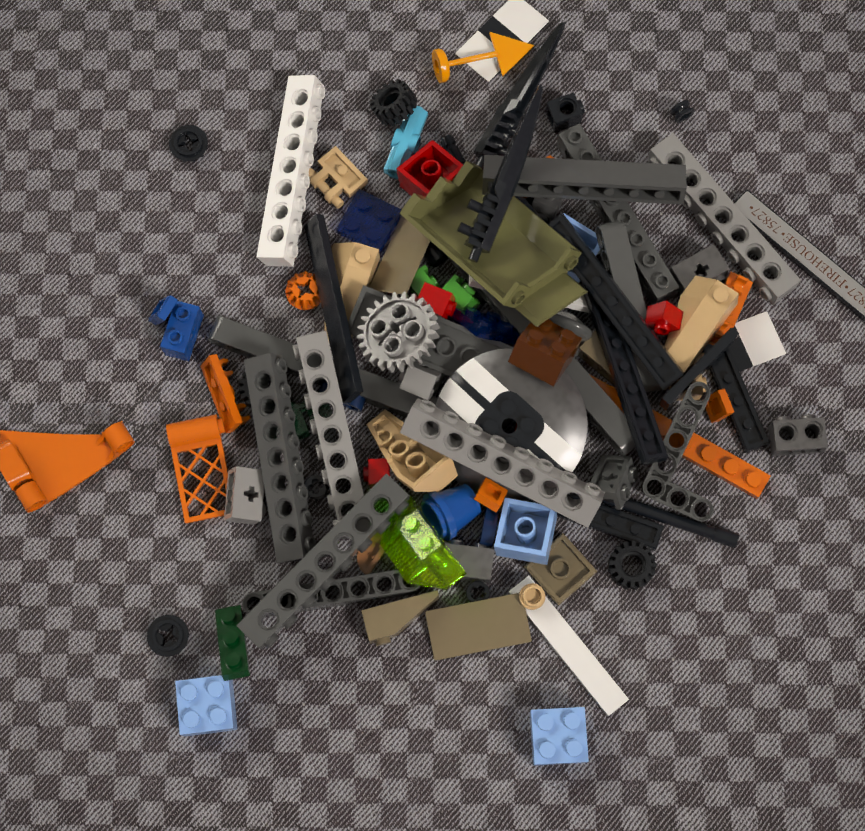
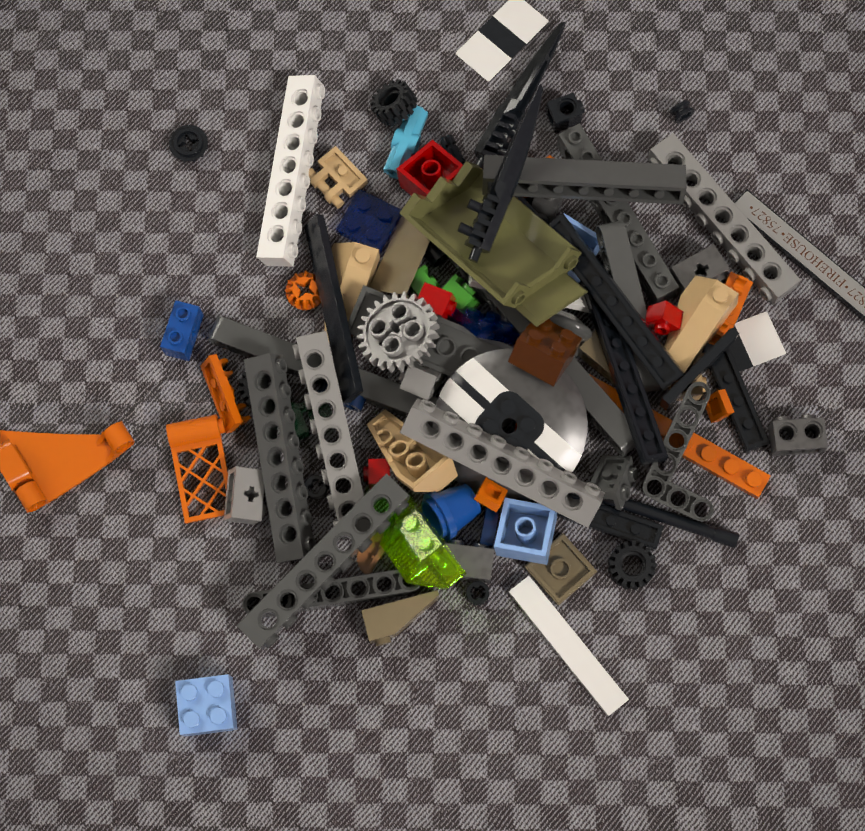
black gear [147,615,190,657] -> none
blue tile [148,295,178,325] -> none
dark green plate [215,605,250,681] -> none
dark tan sticker [425,593,532,660] -> none
light orange piece [432,32,535,83] -> none
tan plate [519,583,545,610] -> none
light blue brick [530,707,589,766] -> none

